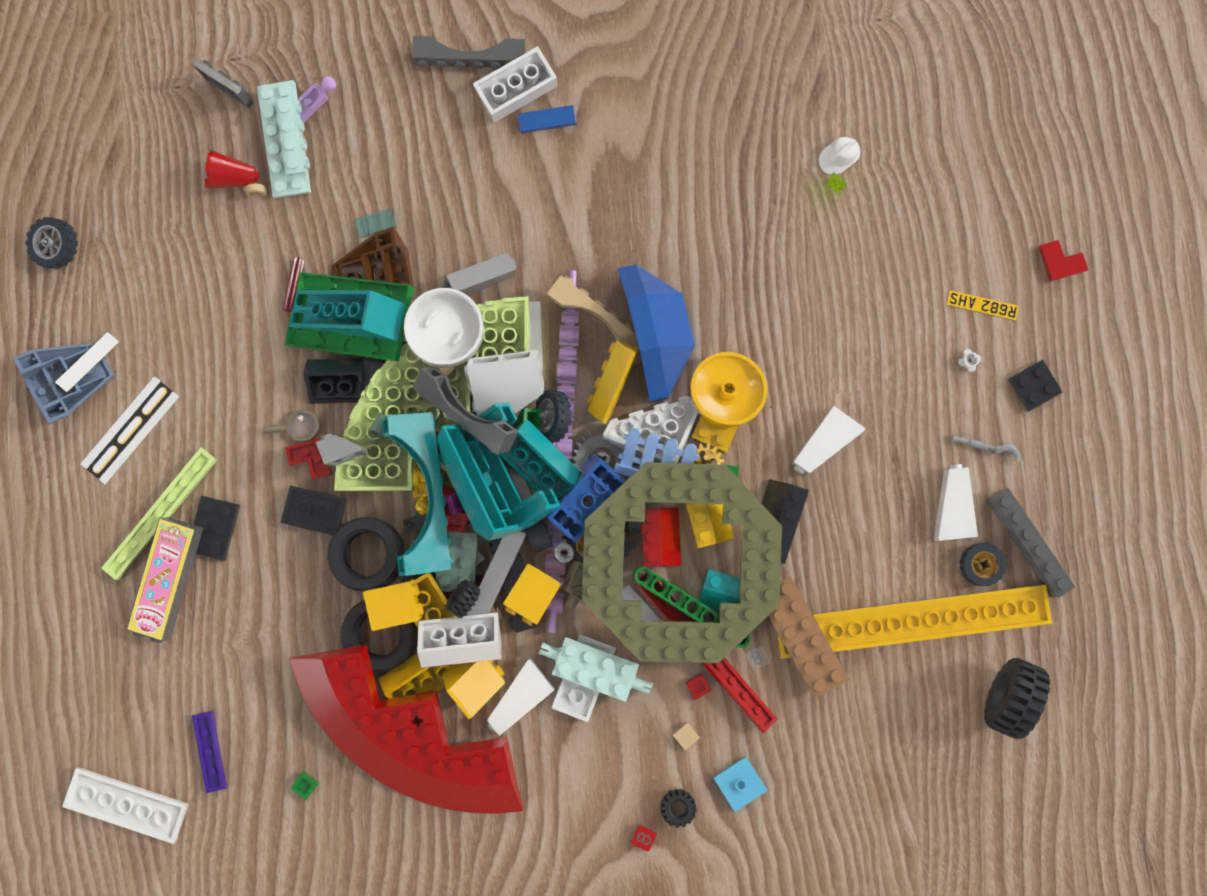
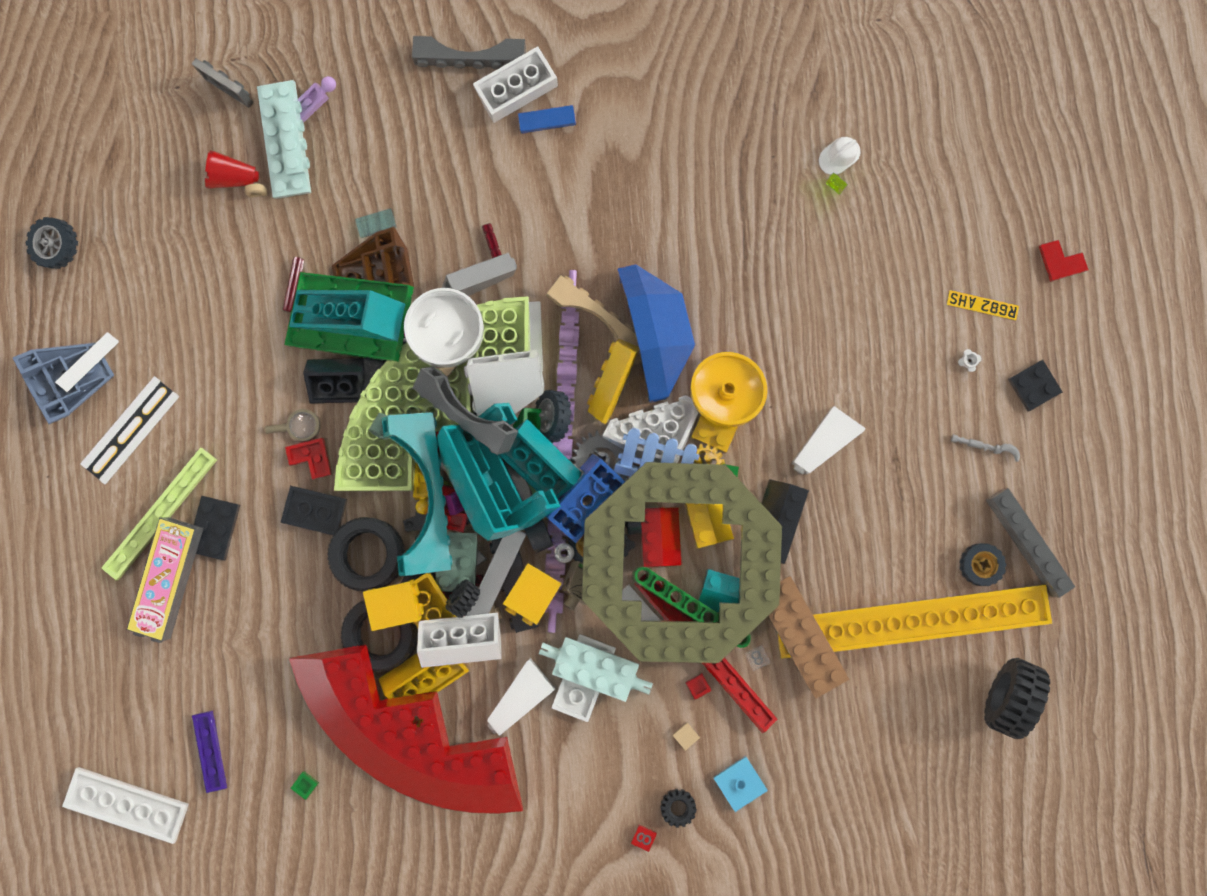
light grey slope [316,434,370,467] -> none
yellow slope [442,660,505,719] -> none
white slope [934,464,978,541] -> none
none -> dark red axle [482,223,502,258]

